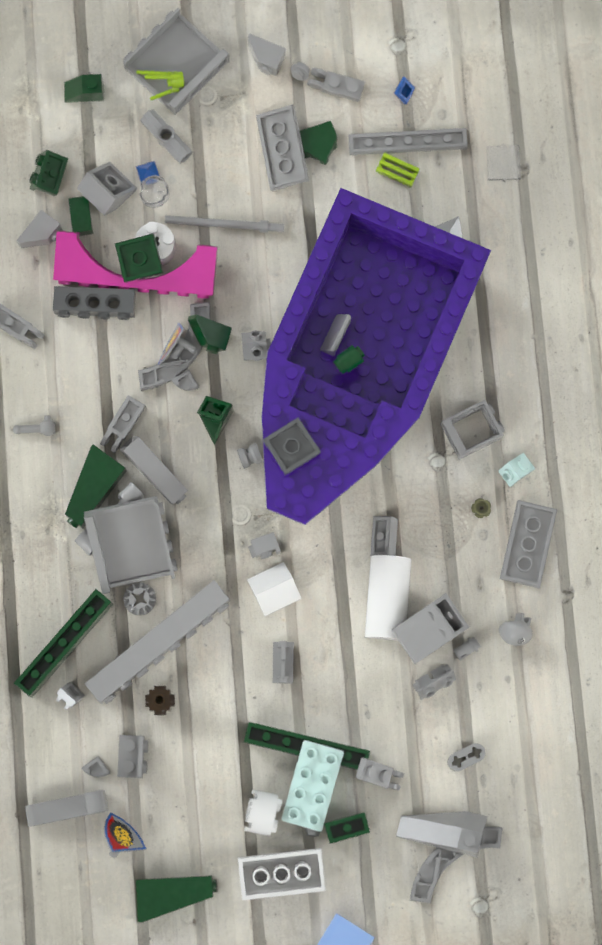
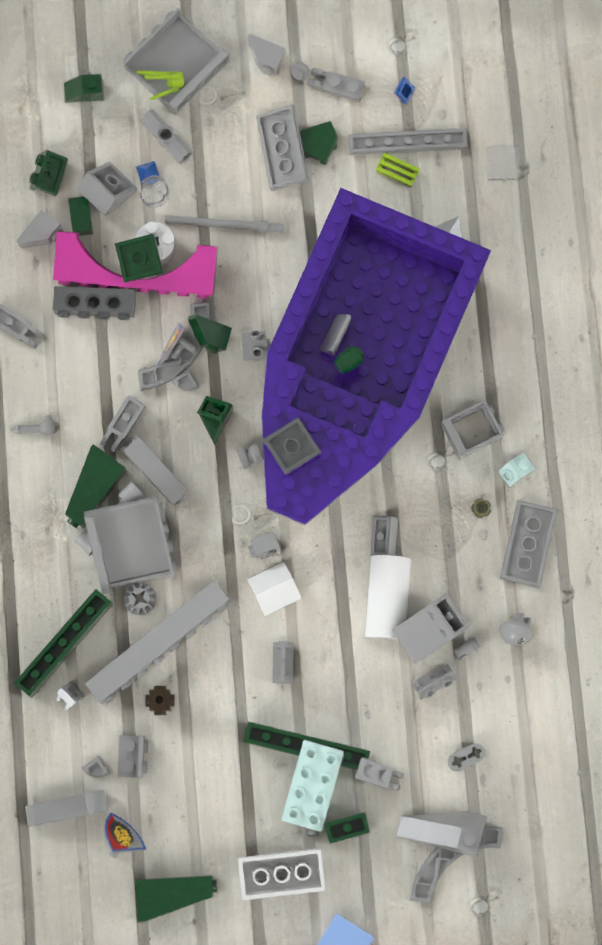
white brick [244,789,282,836] -> none

